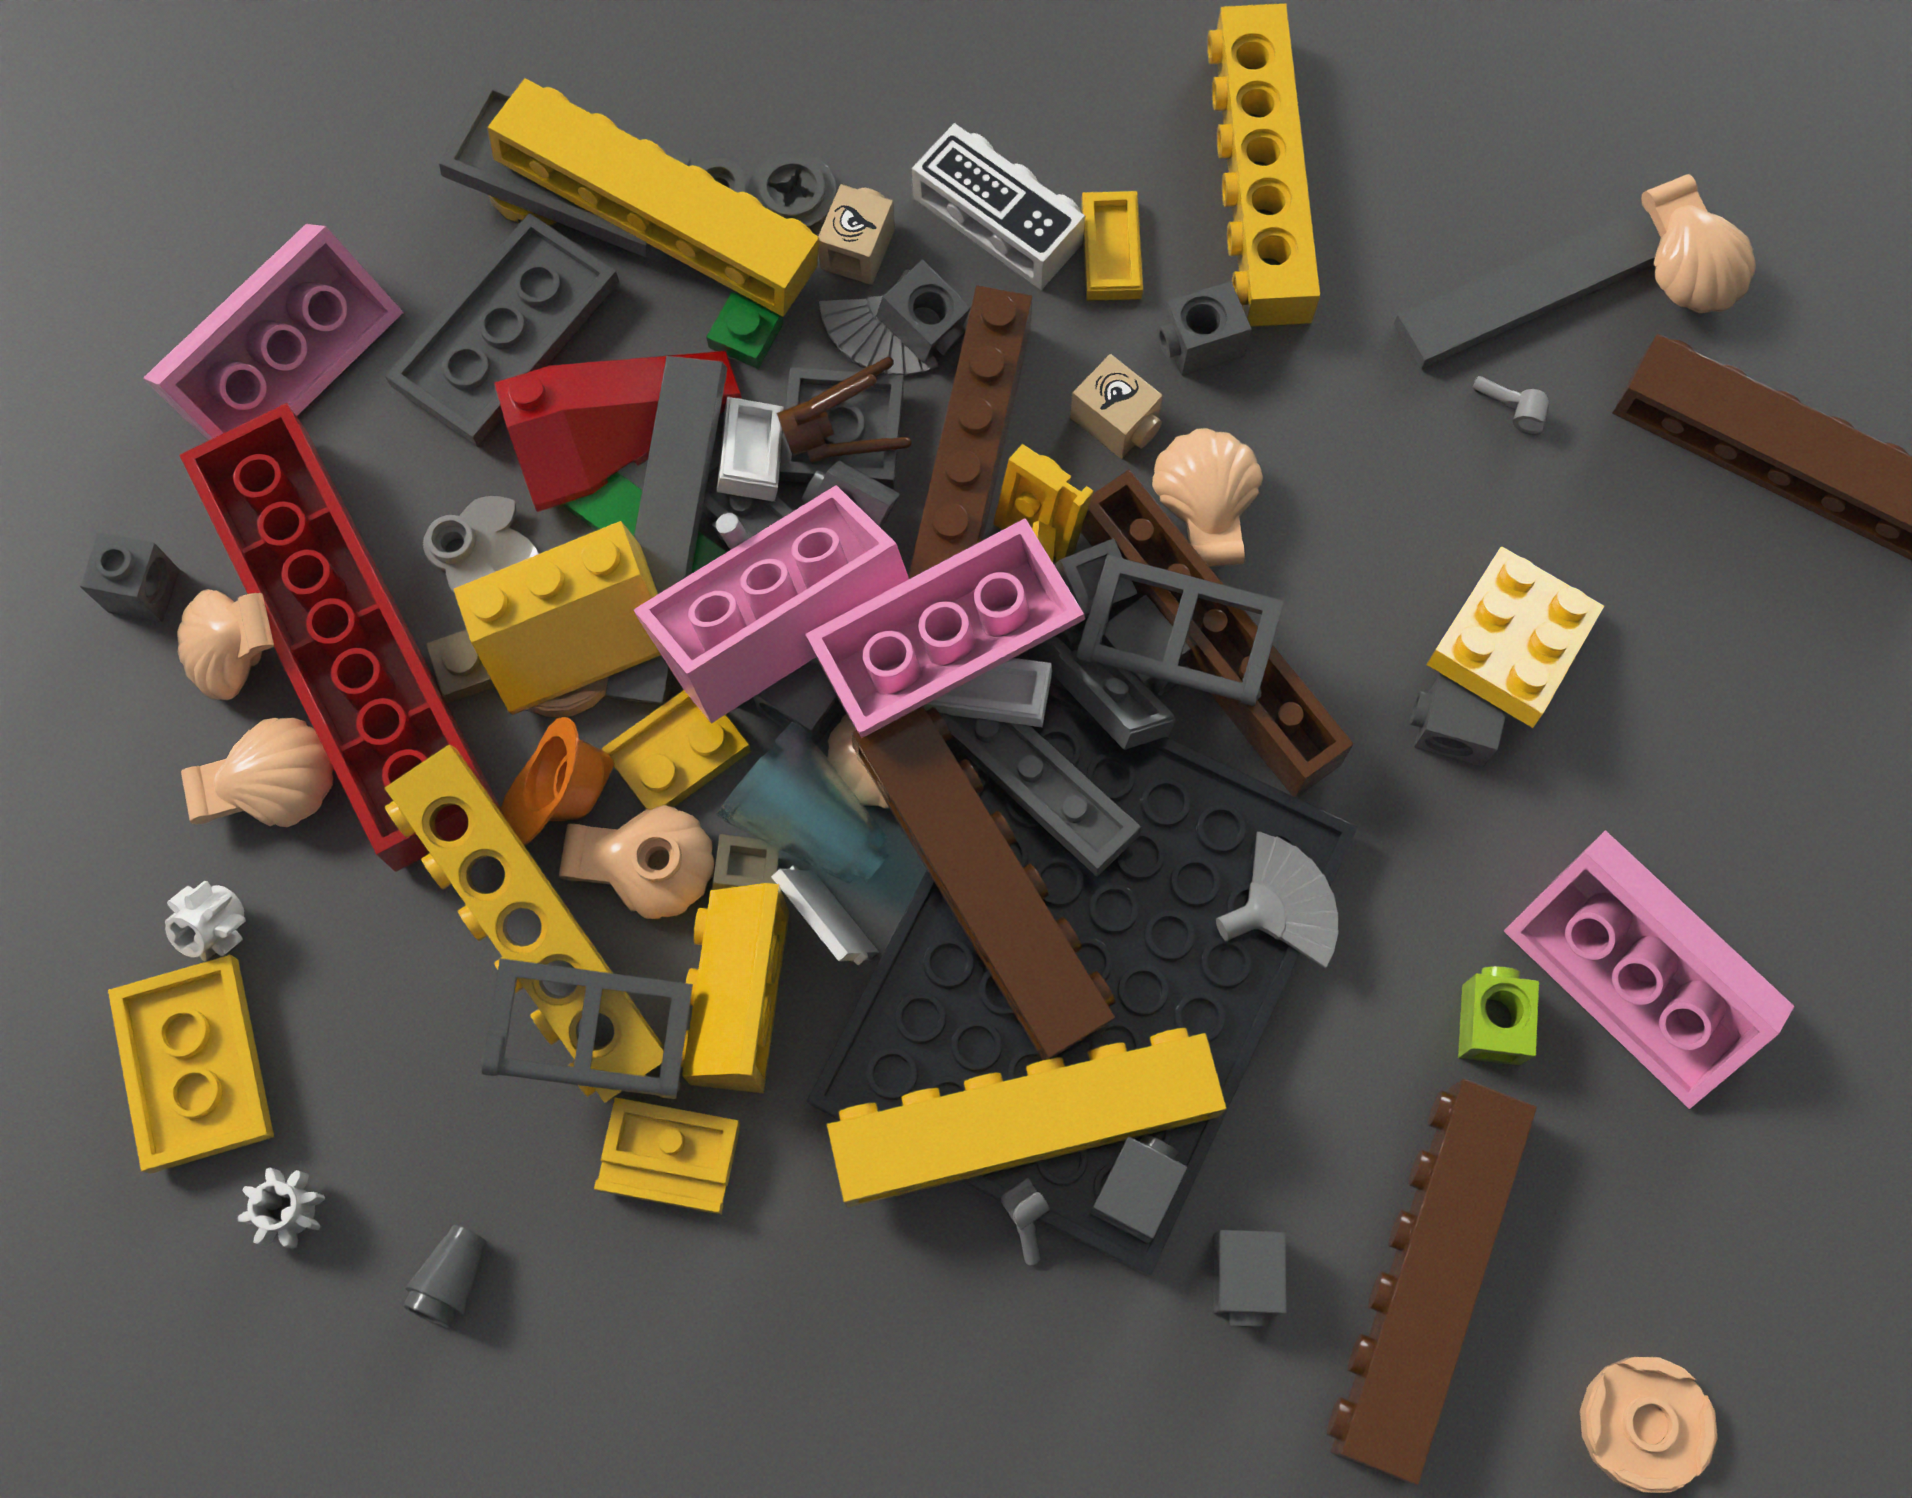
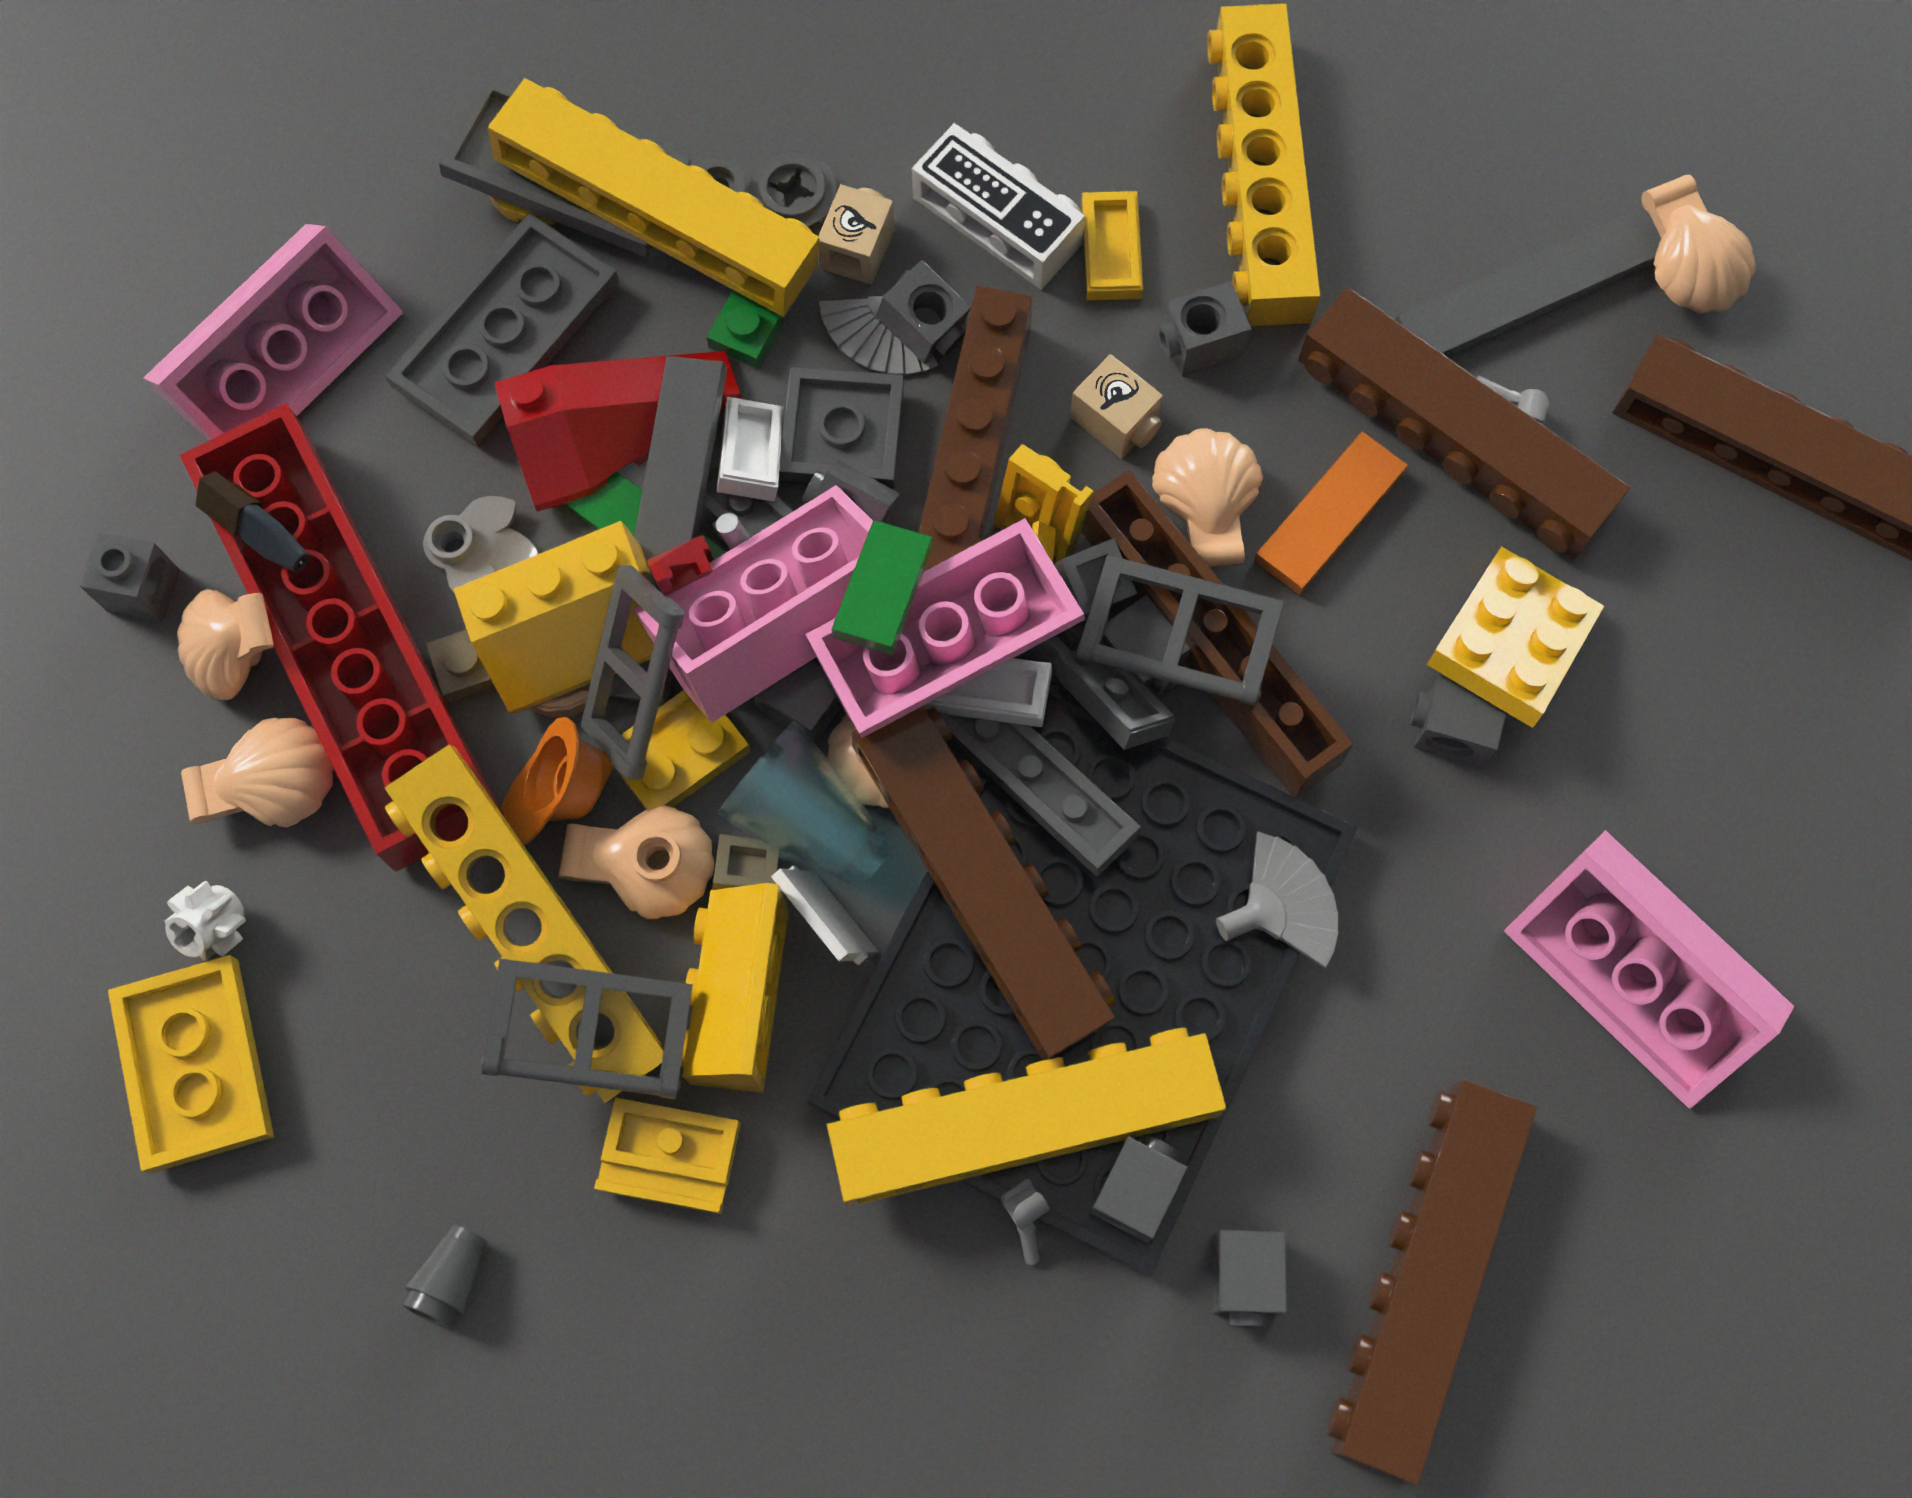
white gear [237,1168,325,1249] -> none
reddish brown plant [776,357,912,464] -> none
lime brick [1458,967,1539,1065] -> none
light nougat tile [1580,1357,1718,1493] -> none
none -> piece [195,471,310,573]
none -> dark grey window [580,565,685,780]
none -> red slope [647,535,714,595]
none -> green tile [831,520,933,656]
none -> orange tile [1254,431,1408,596]
none -> reddish brown brick [1298,286,1631,560]

